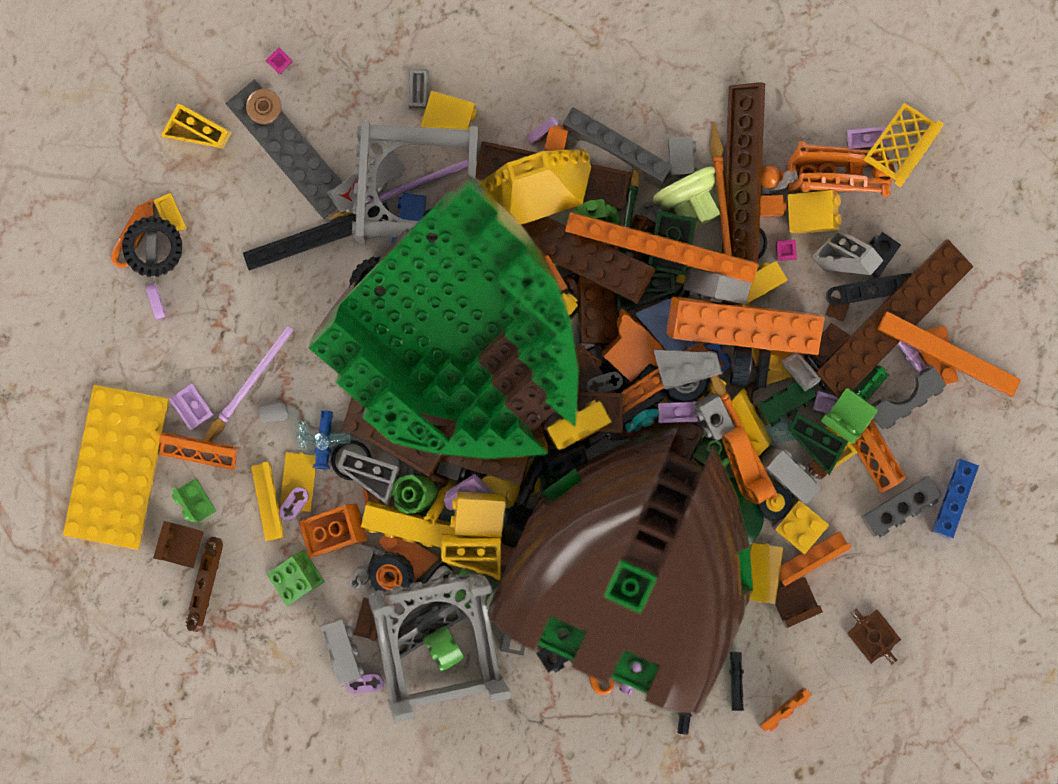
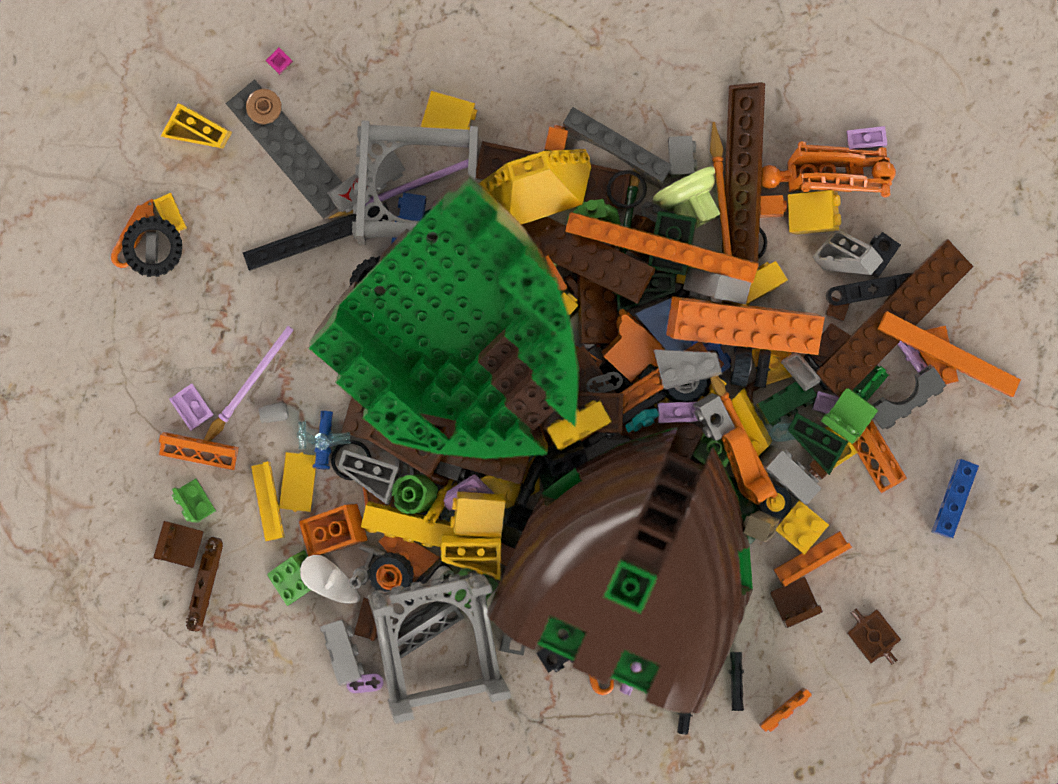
yellow plate [63,385,169,550] -> none
lavender beam [146,283,166,320] -> none
lavender beam [280,487,309,521] -> none
light grey tile [408,69,428,108] -> none
bright green brick [423,626,465,672] -> none
lavender beam [526,116,561,145] -> none
yellow piece [750,543,784,604] -> none
light grey piece [761,170,798,196] -> none
dark pink plate [776,240,797,261] -> none
dark grey brick [861,476,941,538] -> none
yellow fence [864,103,944,188] -> none
none -> white shield [300,555,360,604]
none -> black tyre [607,170,647,209]
none -> dark tan brick [743,510,780,542]

